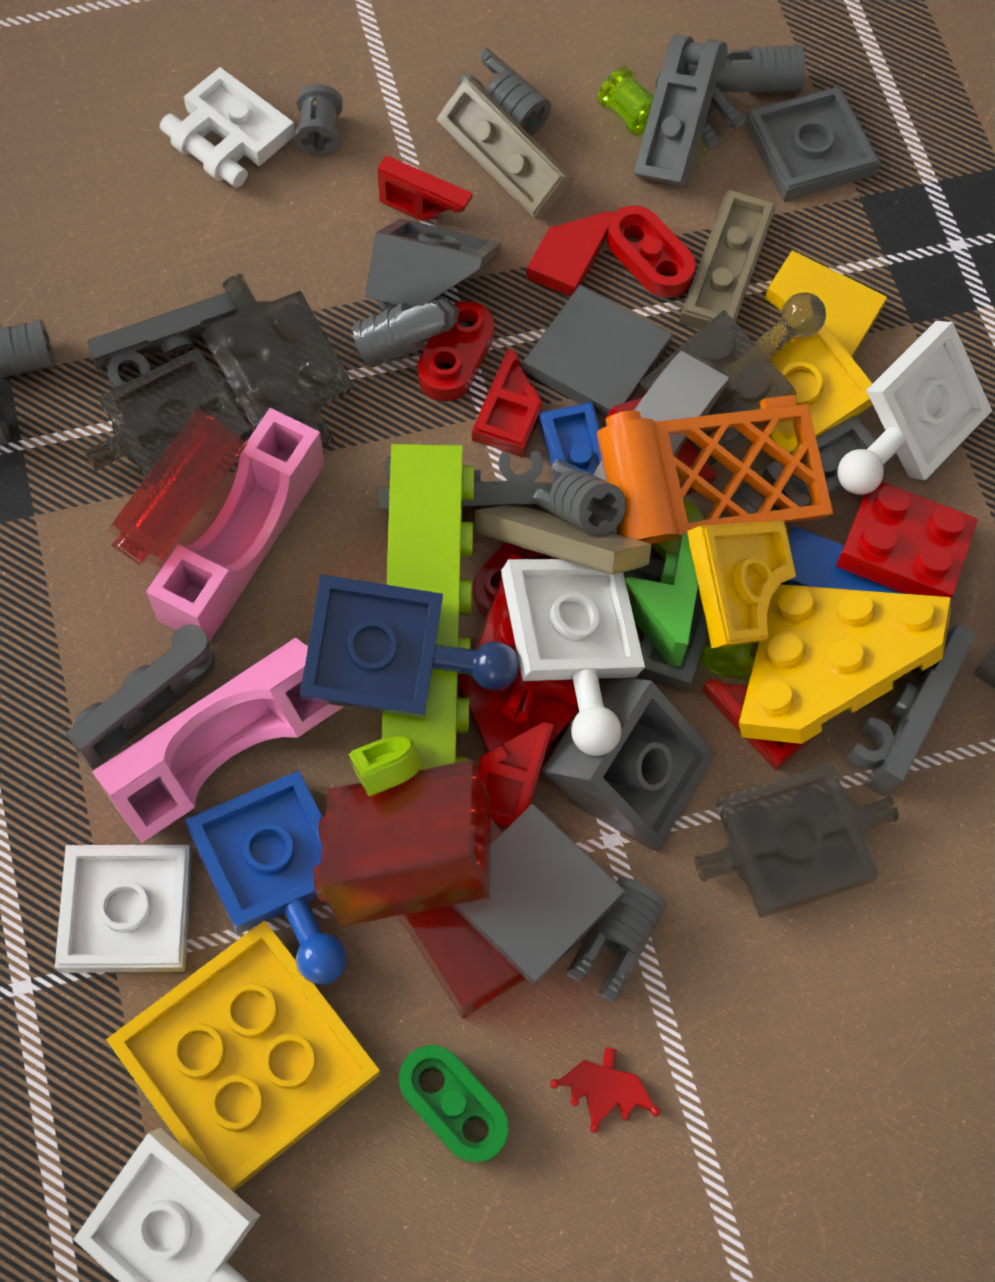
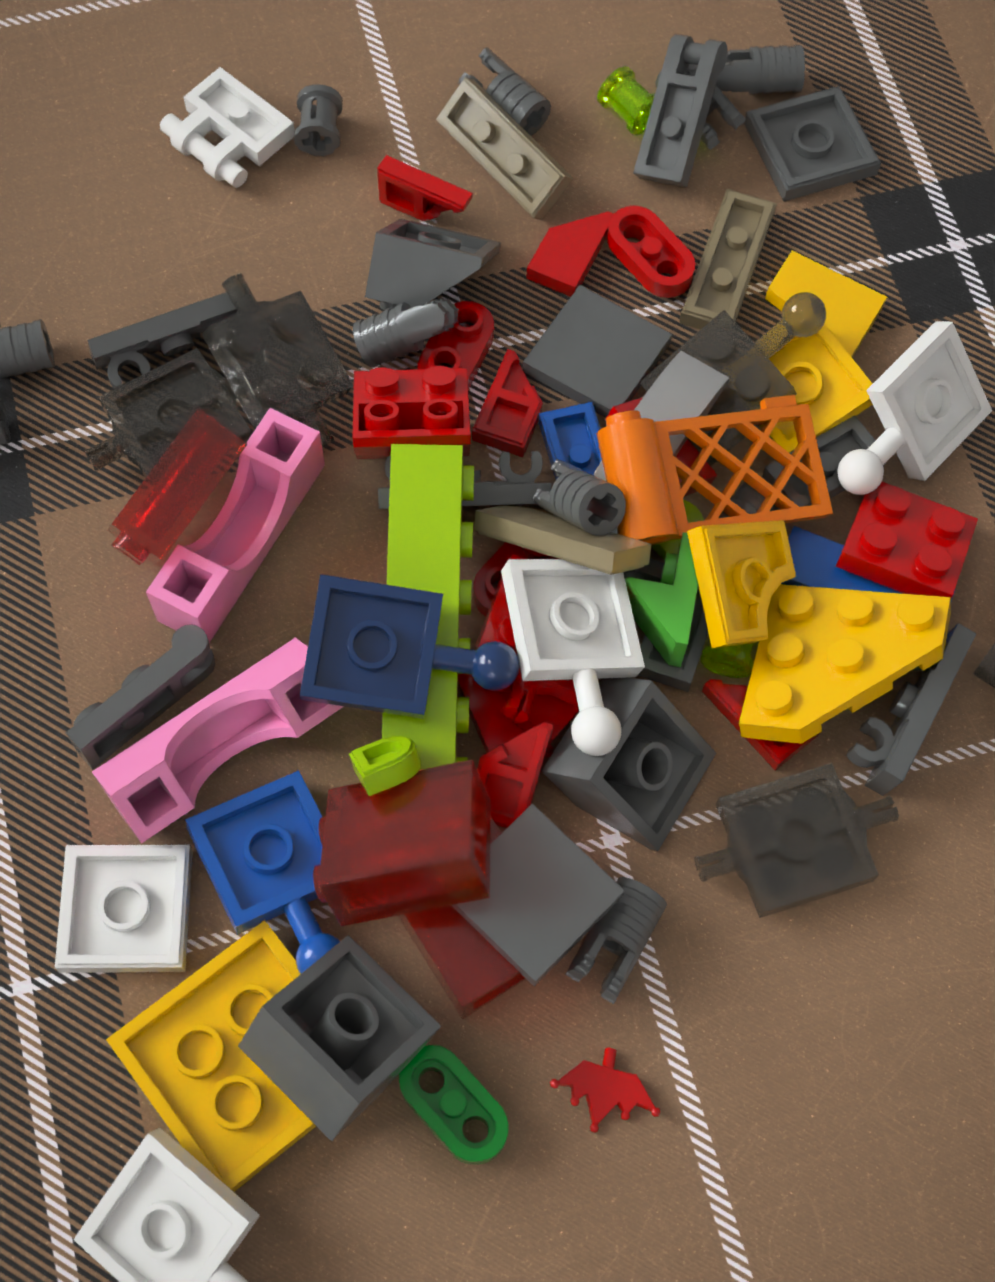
none -> dark grey slope [238,935,441,1142]
none -> red slope [352,366,471,459]

